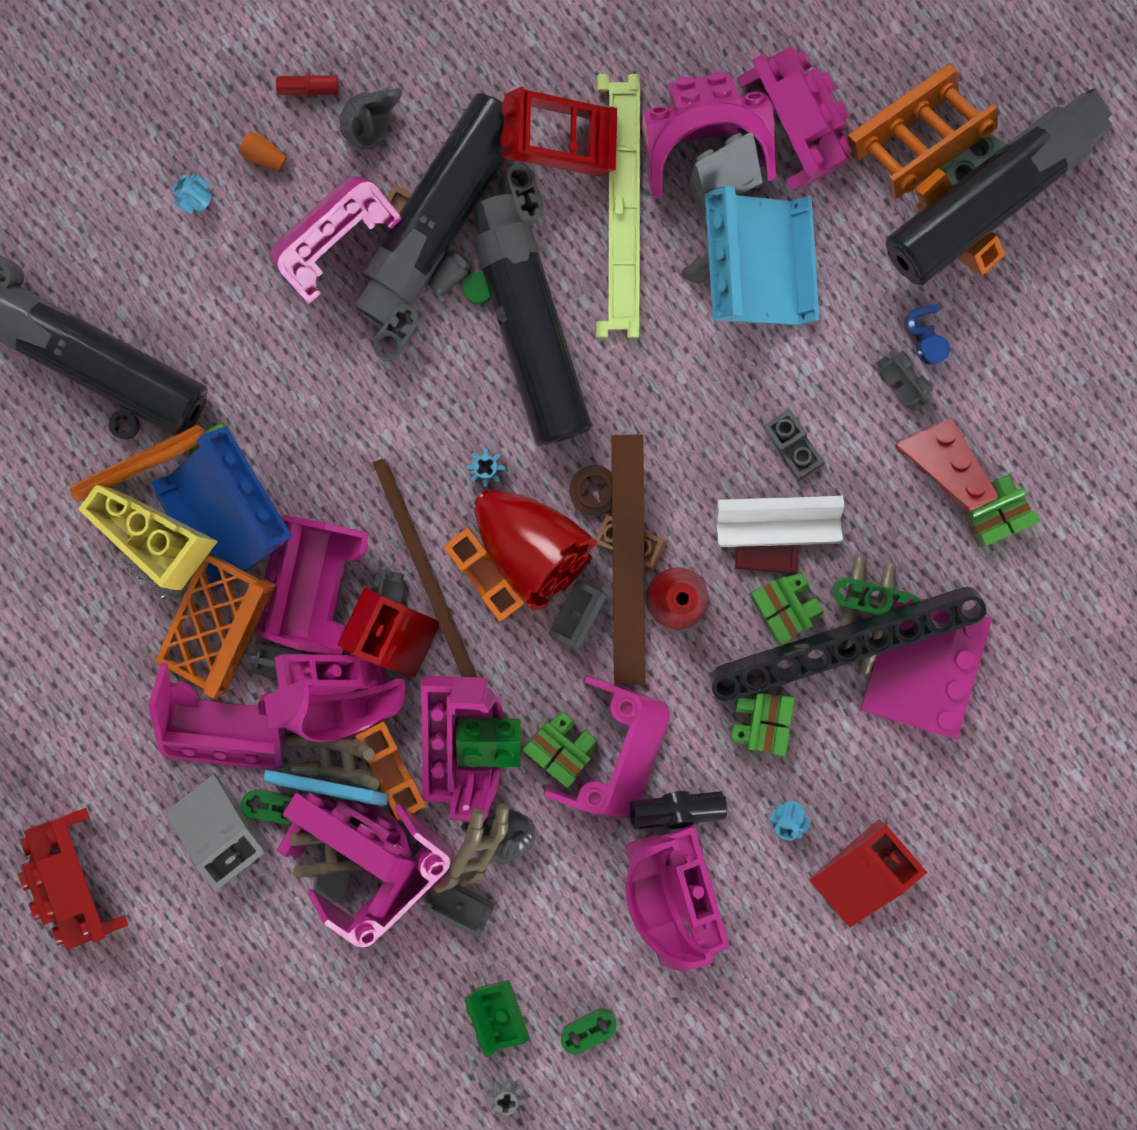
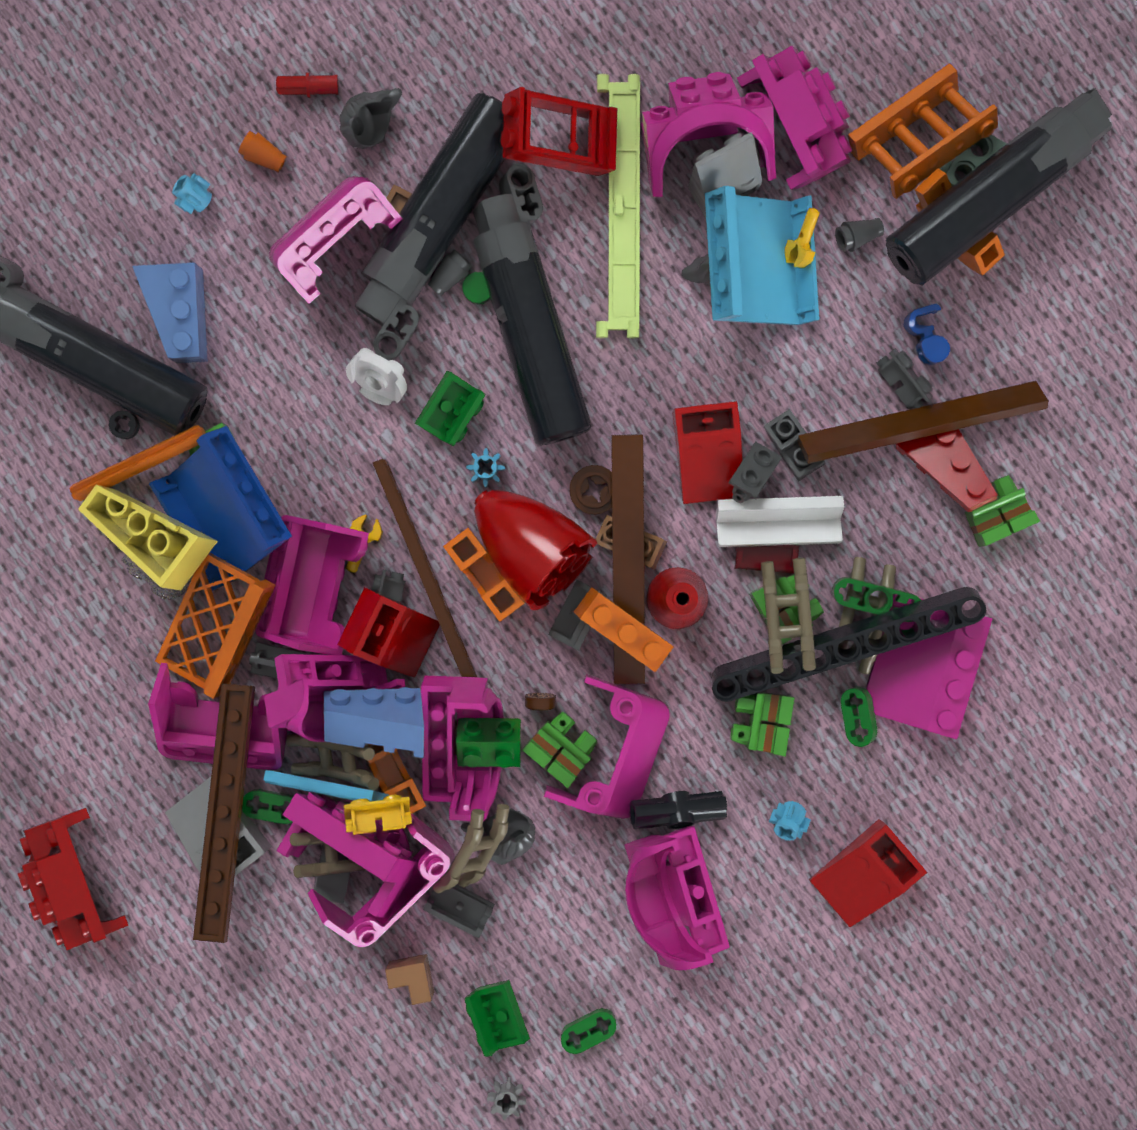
none -> medium blue wedge [132,263,208,363]
none -> reddish brown tile [193,683,255,943]
none -> medium blue wedge [324,687,424,758]
none -> yellow hinge [344,795,412,835]
none -> white plate [346,348,407,405]
none -> yellow bar [346,514,383,573]
none -> medium nougat piece [385,954,434,1005]
none -> green bracket [415,371,486,446]
none -> reddish brown tile [525,693,556,711]
none -> orange arch [574,587,674,672]
none -> red slope [672,401,743,504]
none -> dark grey hinge [729,441,782,503]
none -> dark tan piece [761,558,816,674]
none -> yellow bar [785,208,820,268]
none -> reddish brown tile [798,381,1049,464]
none -> dark grey cone [835,218,884,252]
none -> green beam [841,686,877,747]

